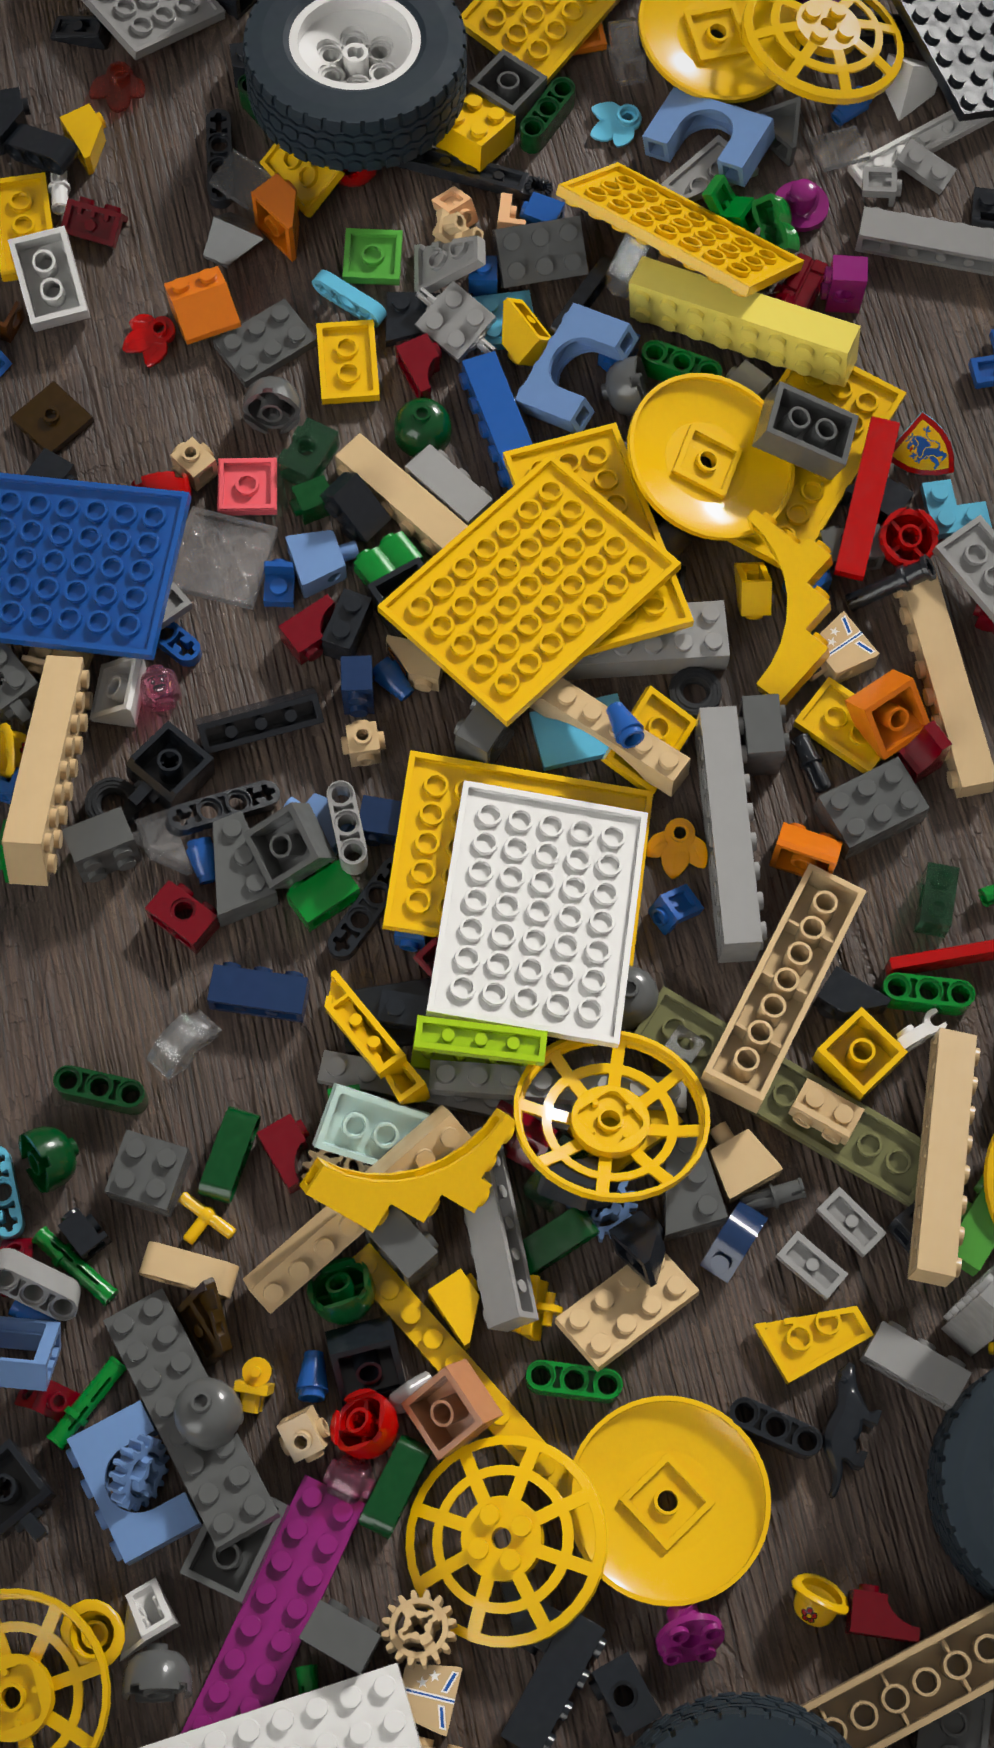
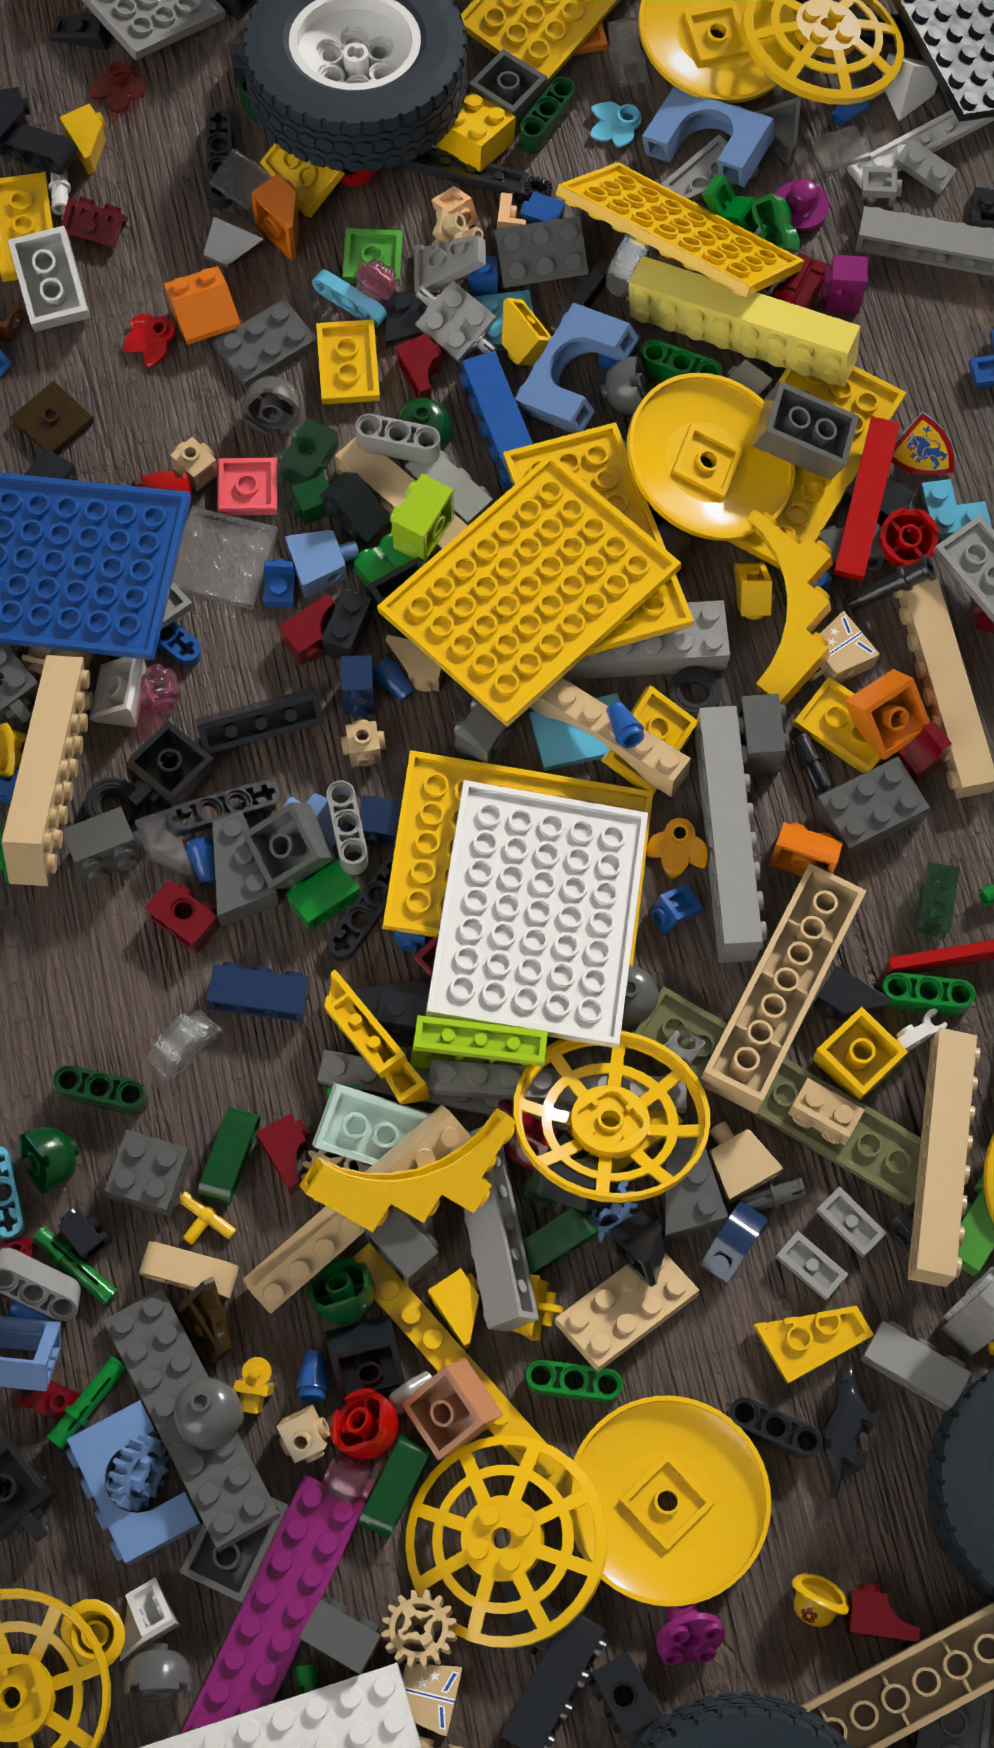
none -> clear pink head [354,258,398,302]
none -> light grey beam [356,414,440,464]
none -> lime brick [390,473,454,564]

